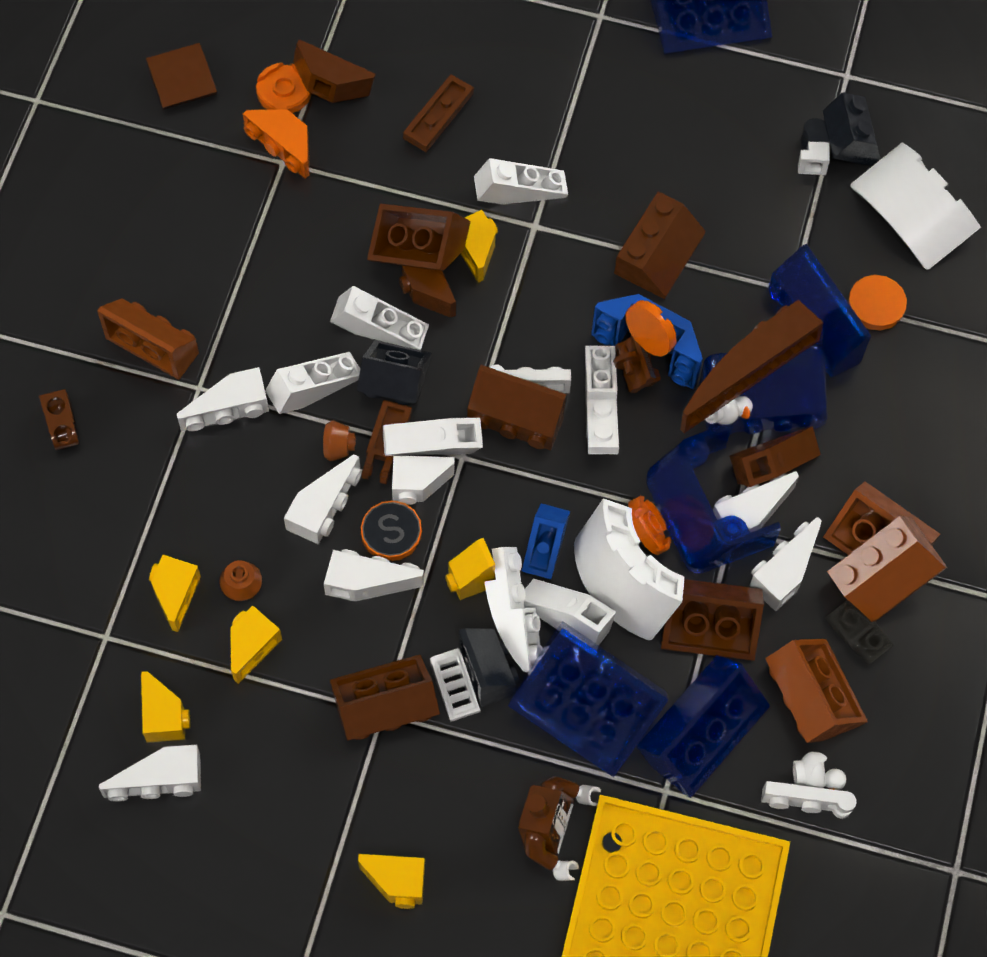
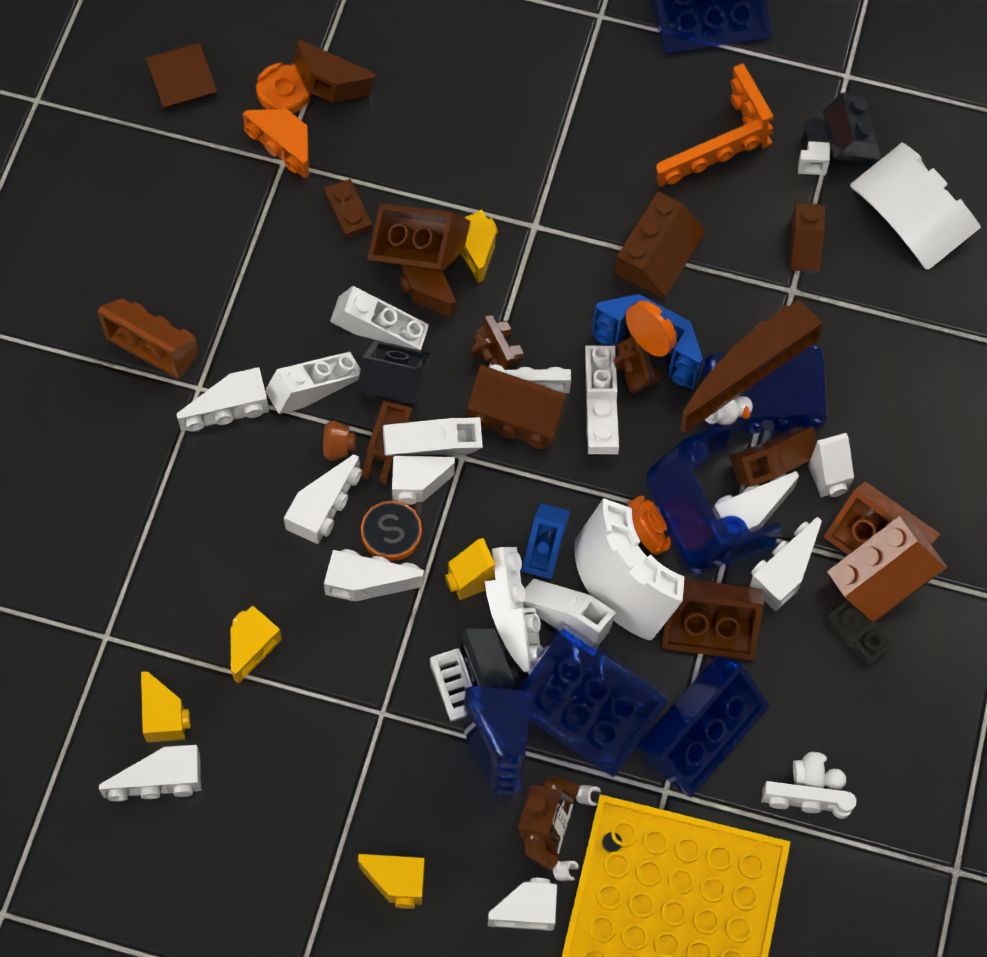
reddish brown leg [39,389,80,451] -> none
yellow slope [149,555,201,632] -> none
dark orange cone [219,560,262,601] -> none
reddish brown slope [330,654,440,741] -> none
reddish brown plate [403,74,474,152] -> none
white slope [474,158,568,205] -> none
dark orange slope [765,639,868,743] -> none
clear blue slope [769,244,871,378] -> none
orange tile [848,275,907,331] -> none
none -> reddish brown plate [324,179,372,239]
none -> clear blue windscreen [463,686,532,796]
none -> reddish brown hips [471,315,524,370]
none -> white slope [488,878,557,931]
none -> orange bracket [656,63,774,187]
none -> reddish brown slope [790,203,825,272]
none -> white slope [808,433,854,497]

